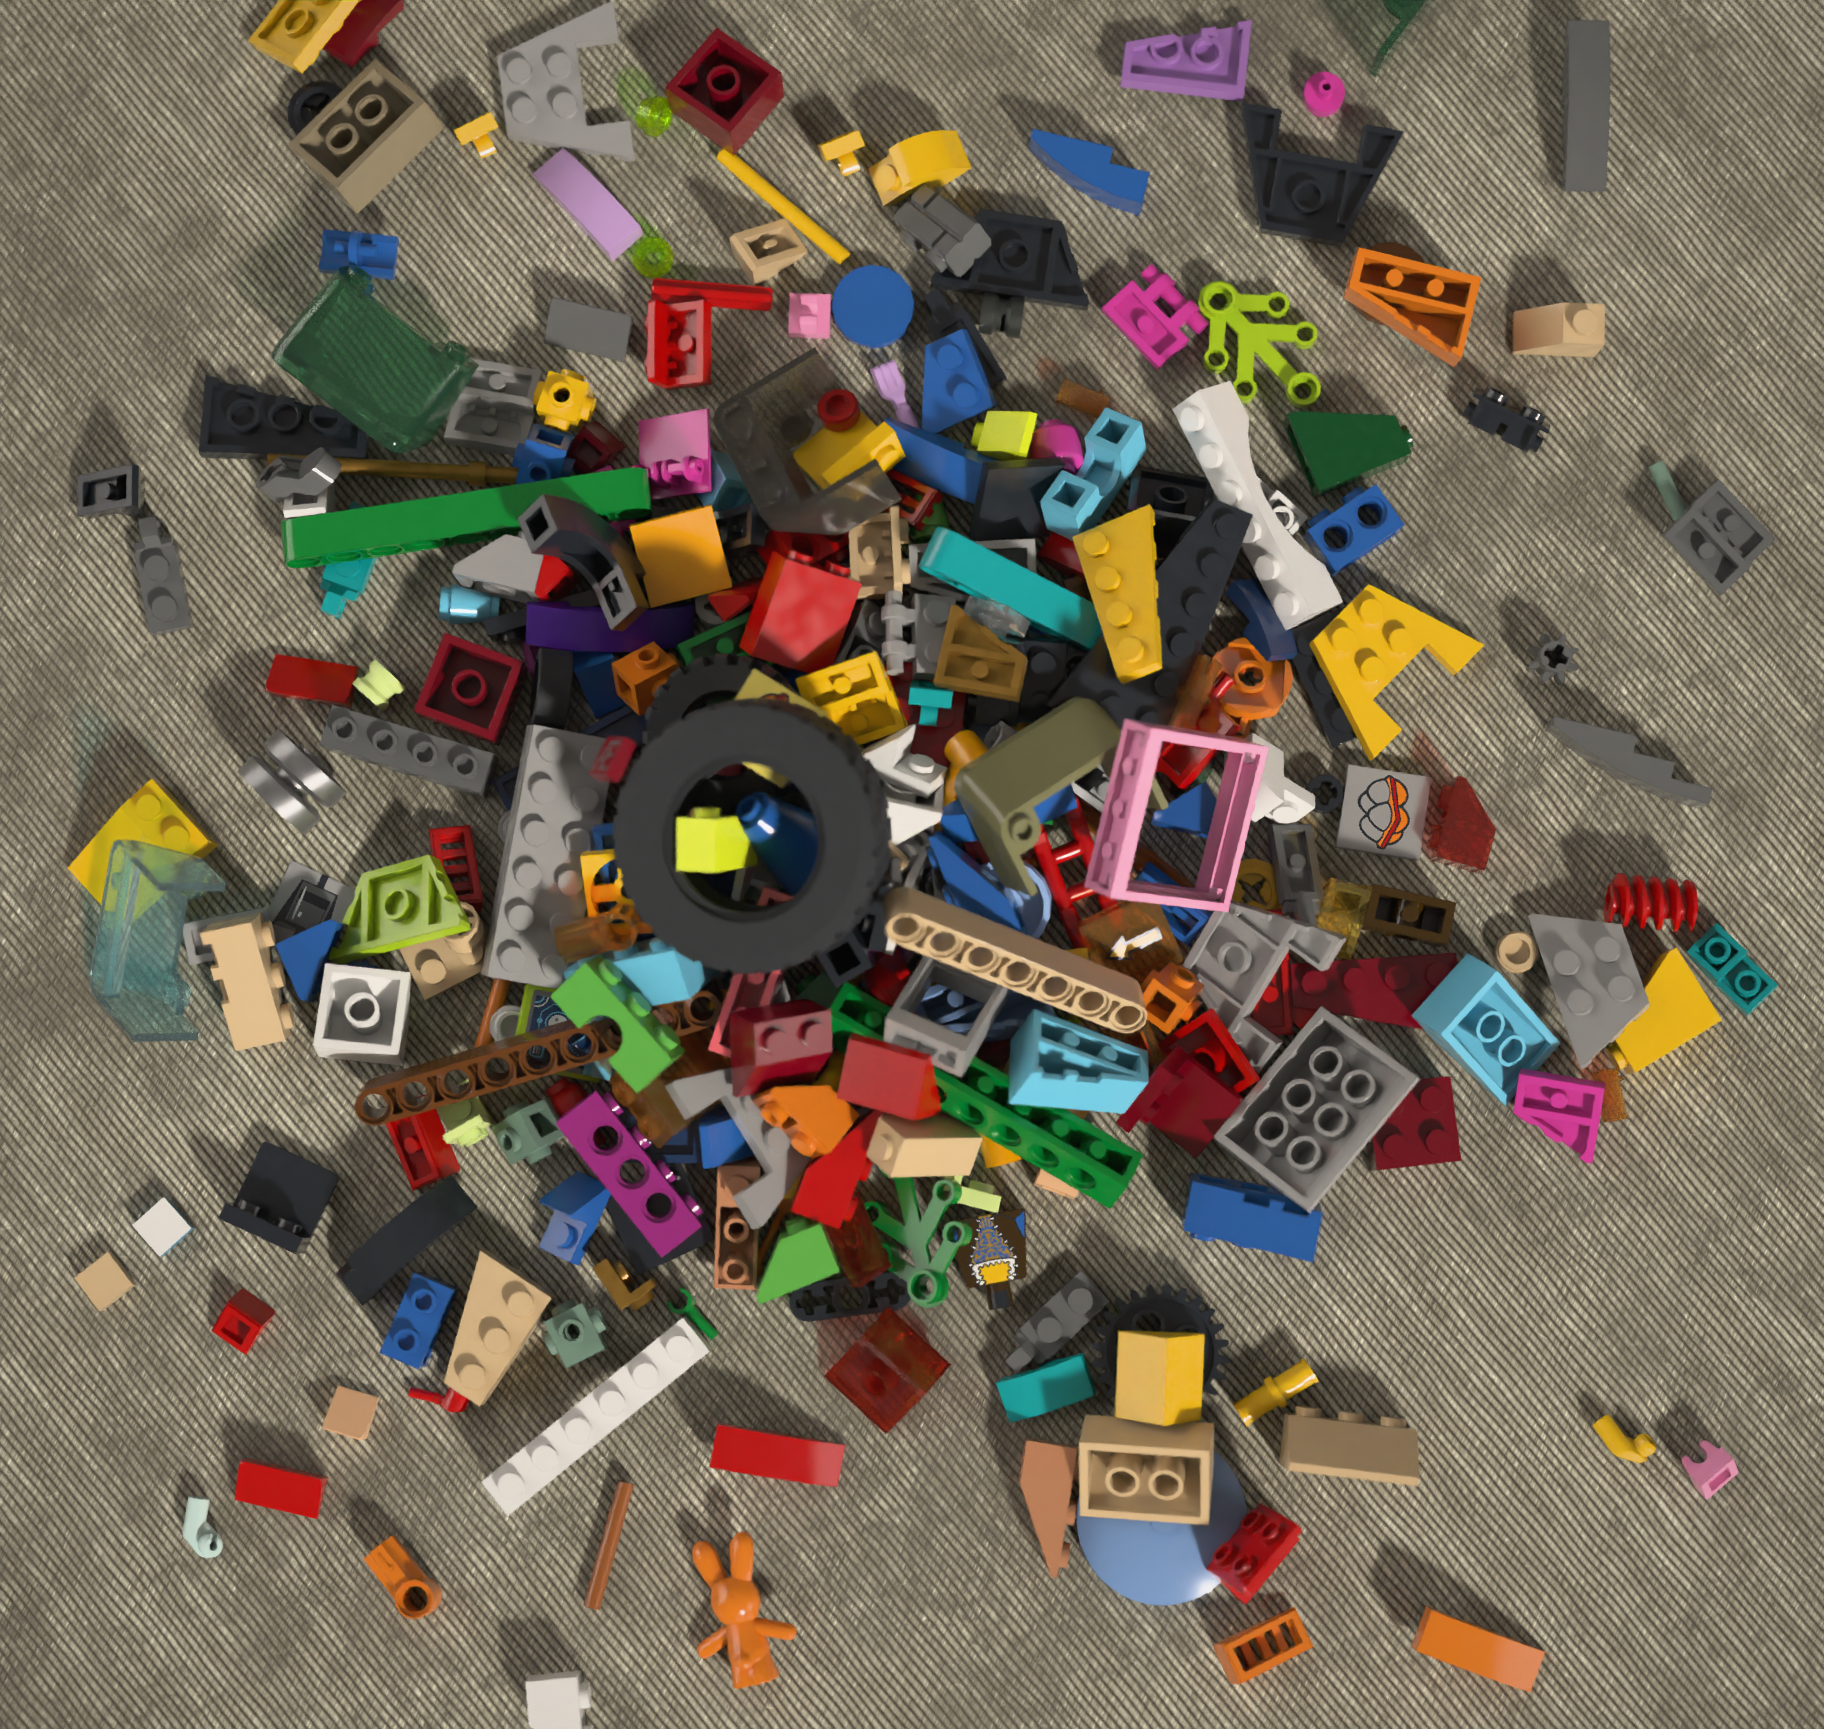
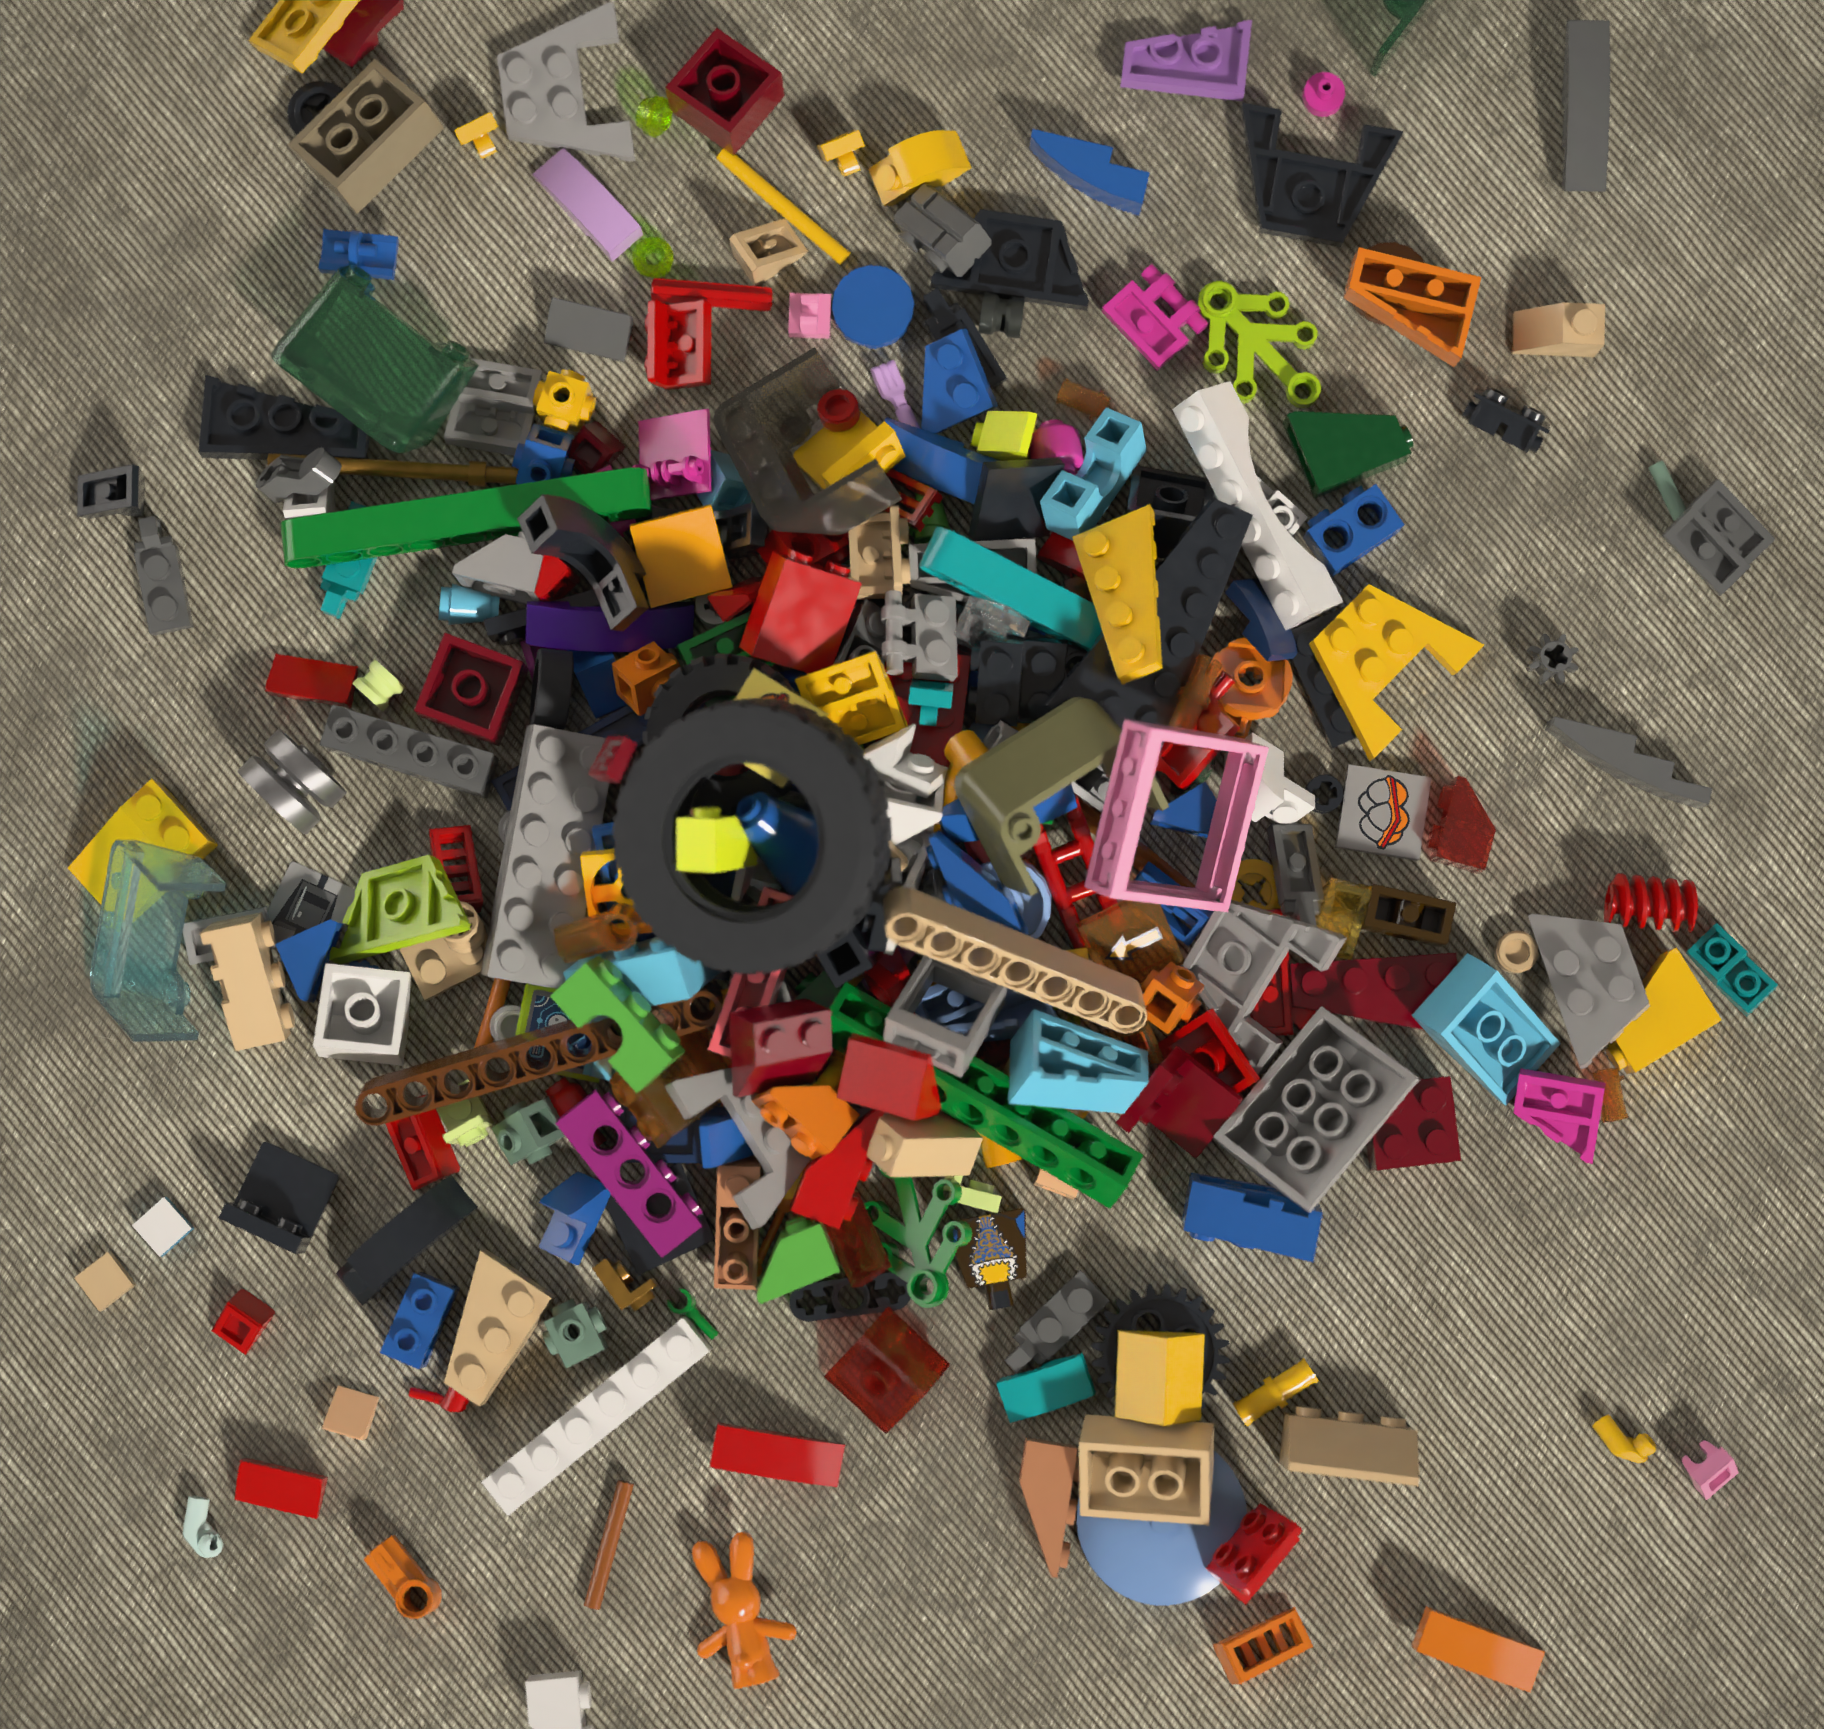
pearl gold wing [934,605,1028,702] -> none

